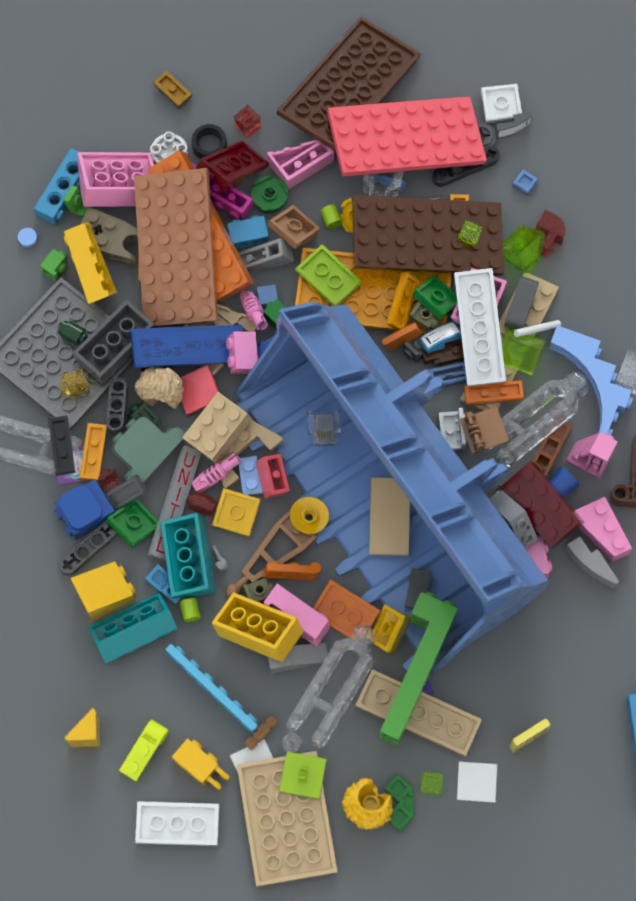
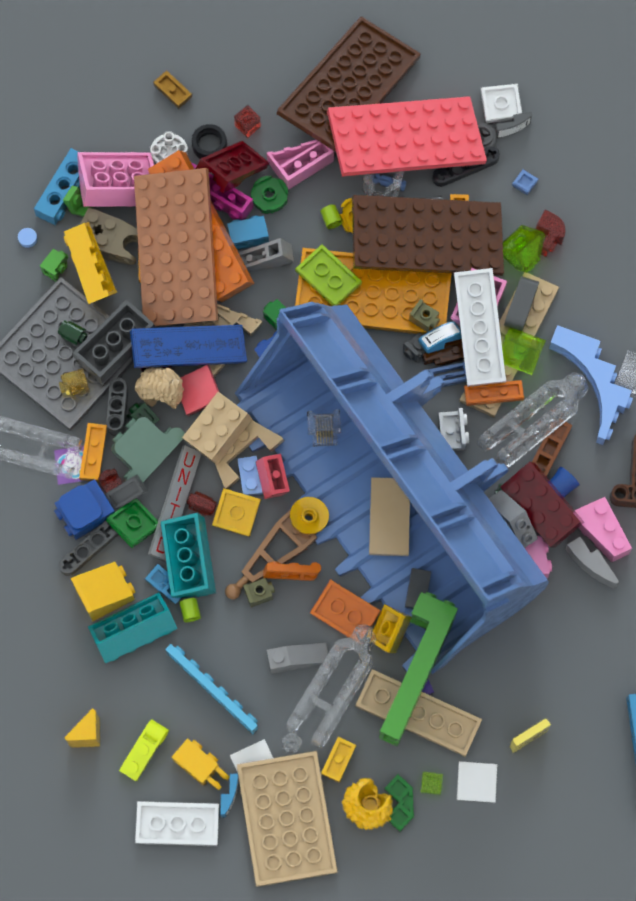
black plate [48,415,76,476] -> none
bright pink hinge [192,452,241,493] -> none
light grey hand [211,545,228,573] -> none
yellow brick [212,592,304,662] -> none
bright pink brick [226,331,258,374] -> none
bright pink hinge [240,290,268,330] -> none
medium nougat axle [245,715,278,750] -> none
medium blue tile [257,284,278,307] -> none
bright pink wedge [264,584,330,646] -> none
medium nougat plate [268,205,320,249] -> none
lime piece [279,751,327,799] -> none
orange tile [382,323,424,352] -> none
light orange plate [387,272,419,331] -> none
green tile [412,275,457,320] -> none
clear neon green tile [458,220,482,246] -> none
medium nougat hinge [460,406,509,454] -> none
white bar [514,320,561,337] -> none
bright pink wedge [566,433,618,478] -> none
none -> dark azure slope [221,774,239,817]
none -> yellow plate [321,737,356,783]

